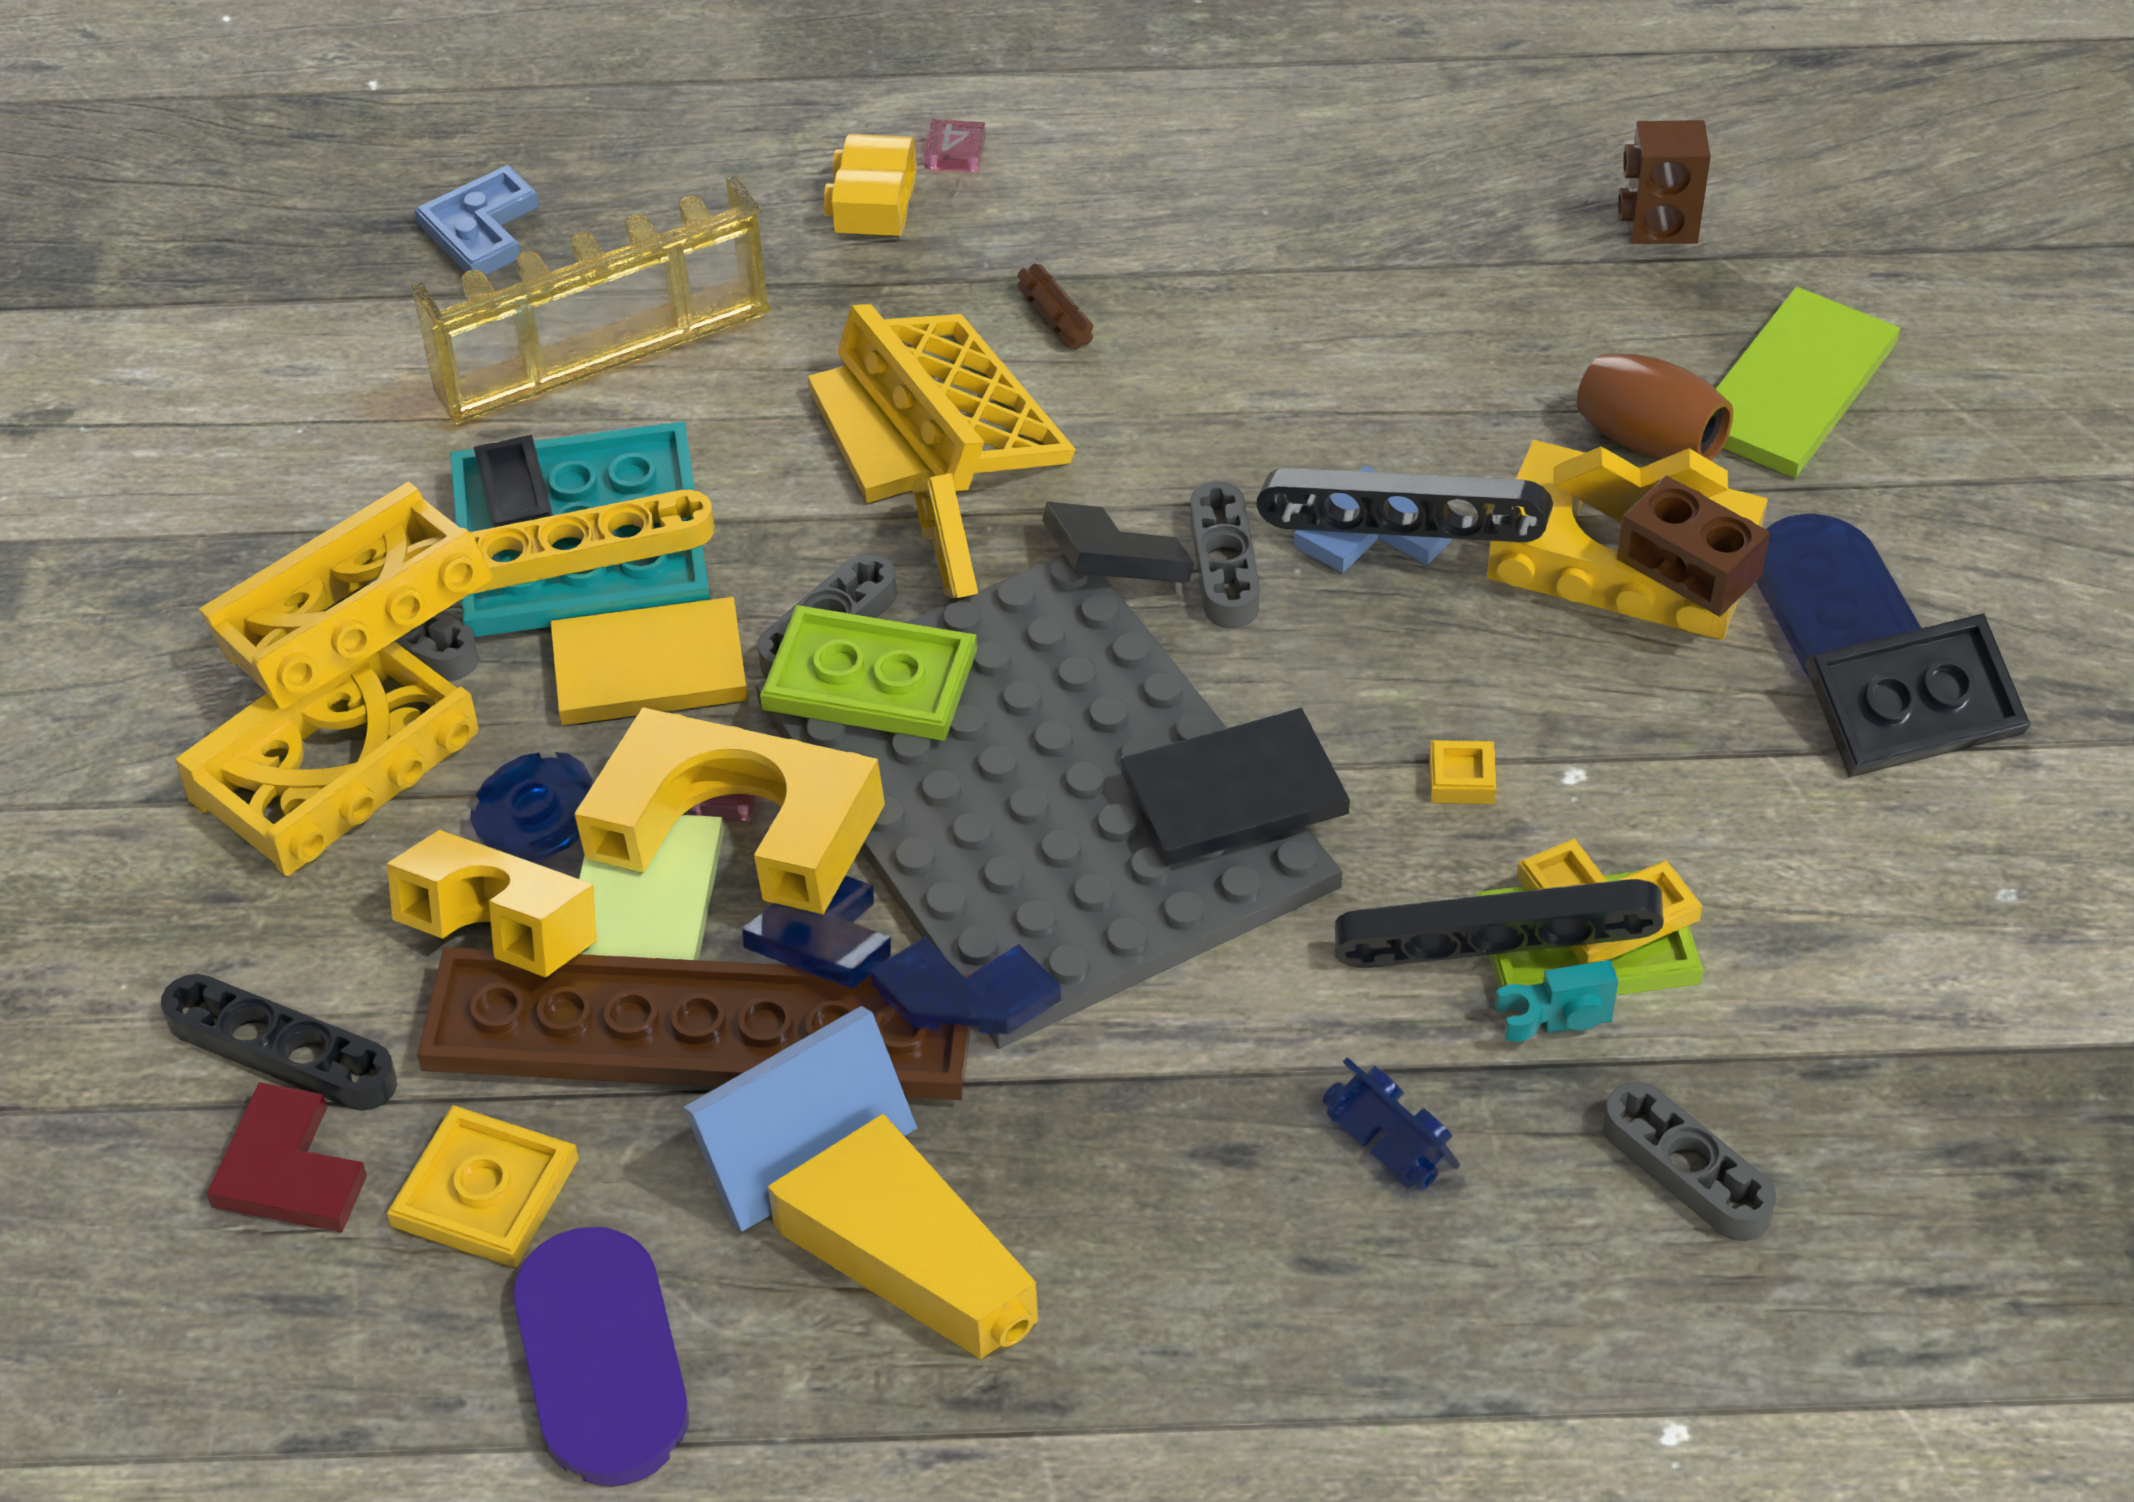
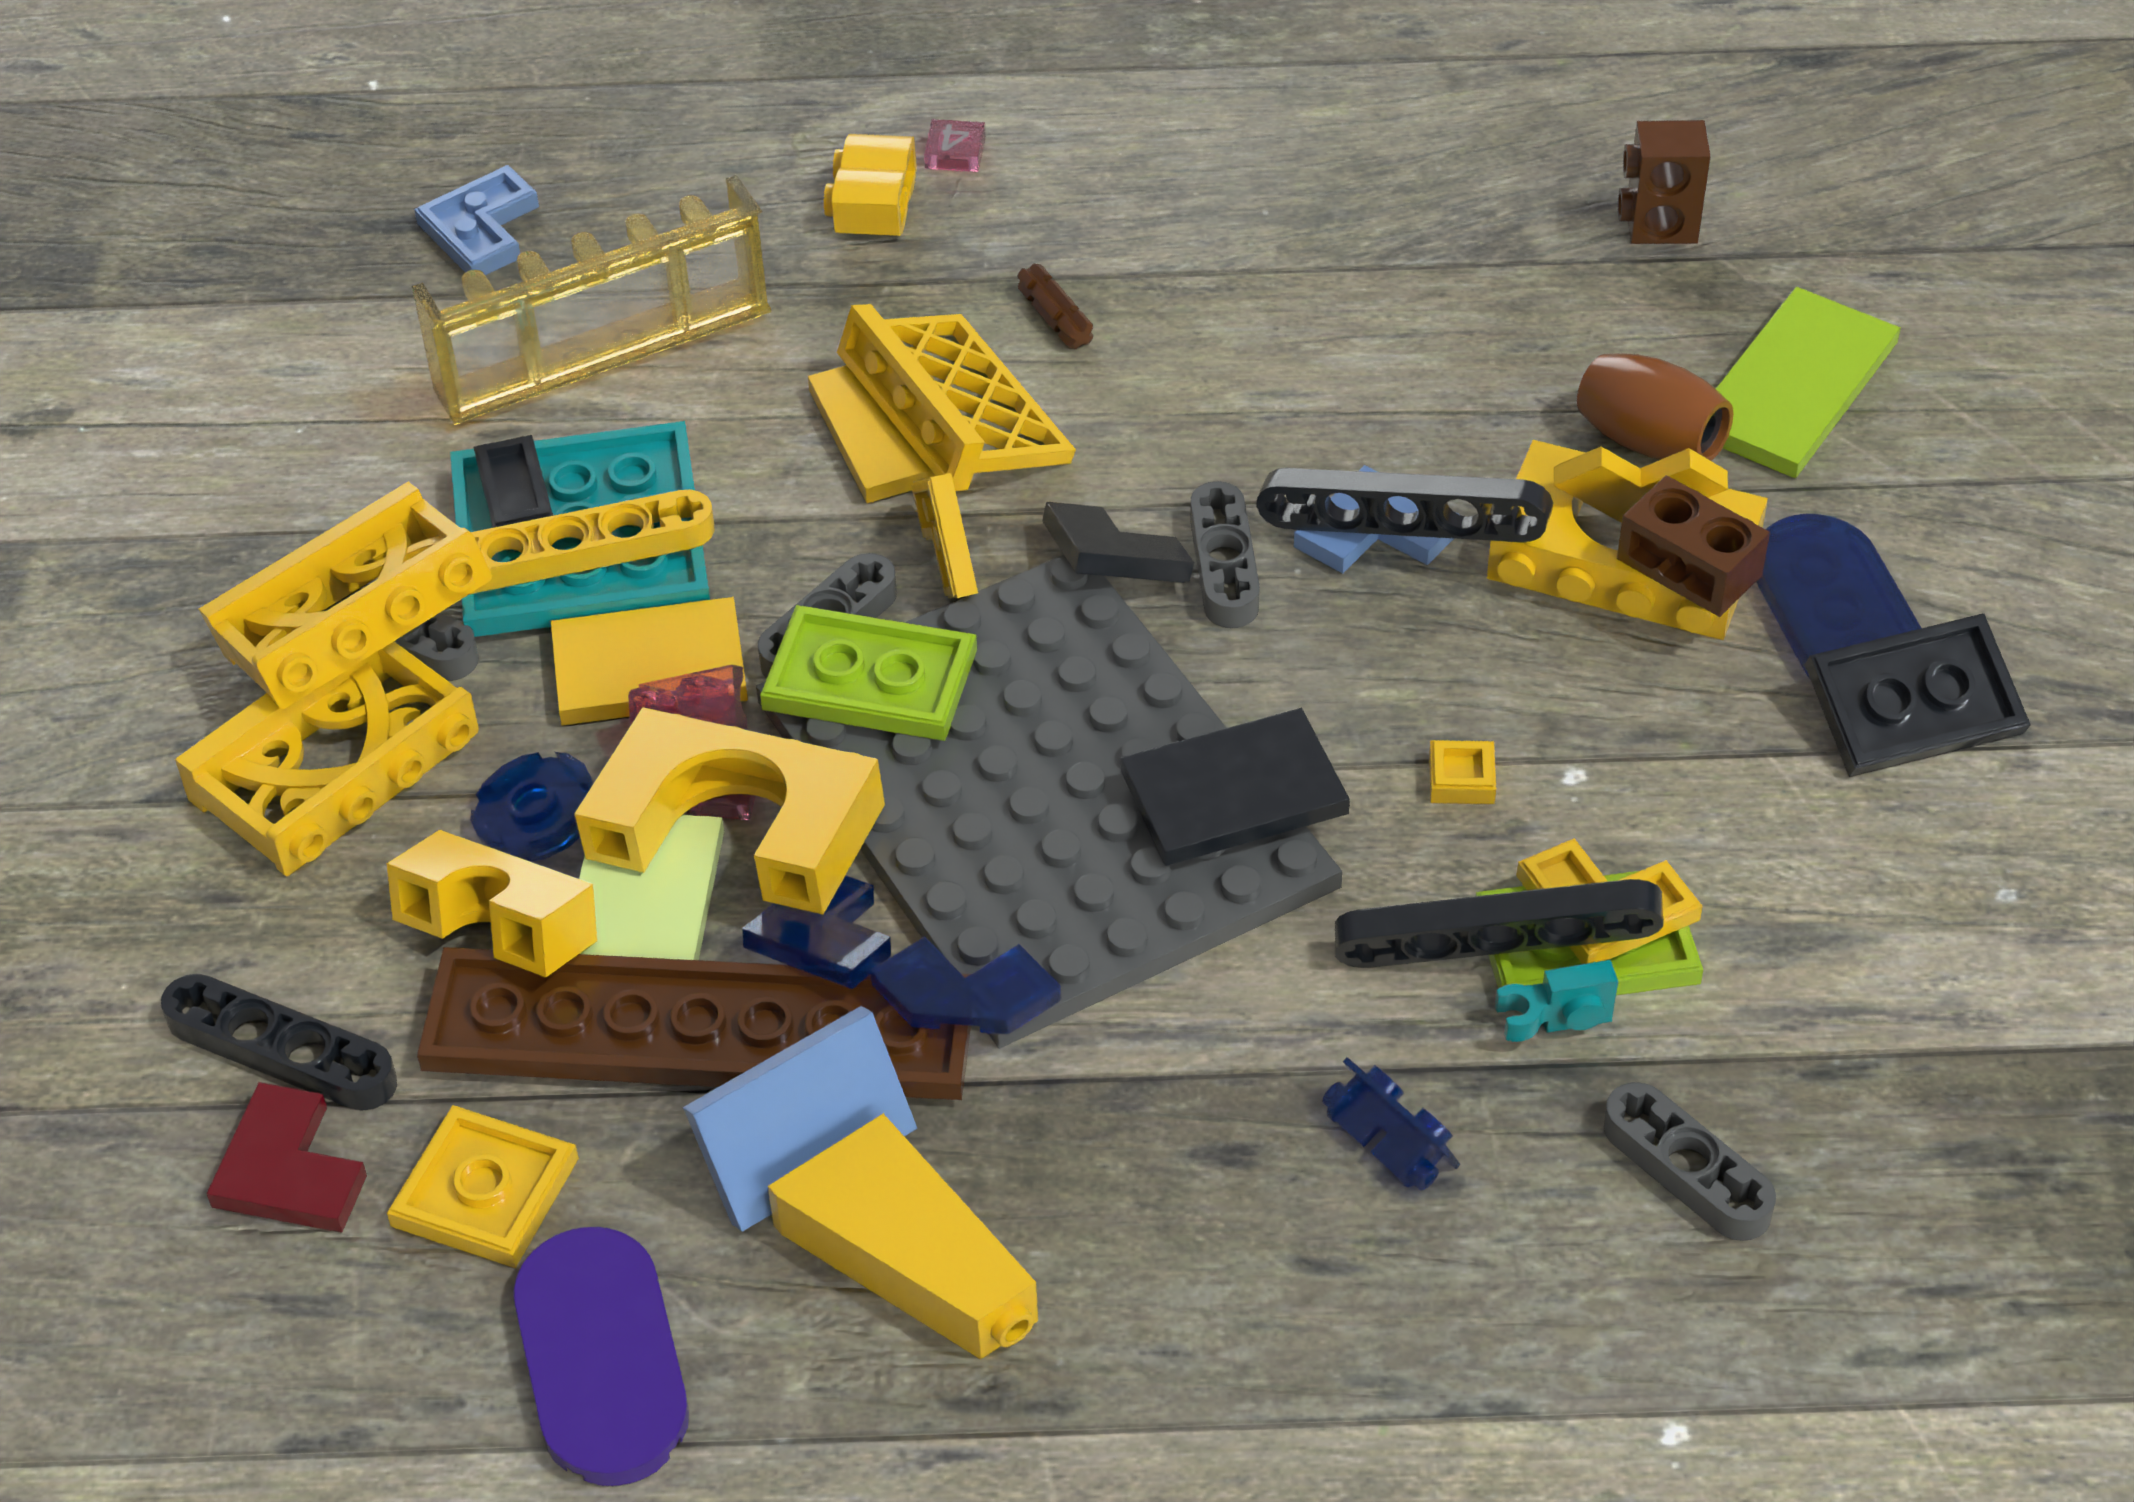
none -> clear pink hips [628,665,747,730]

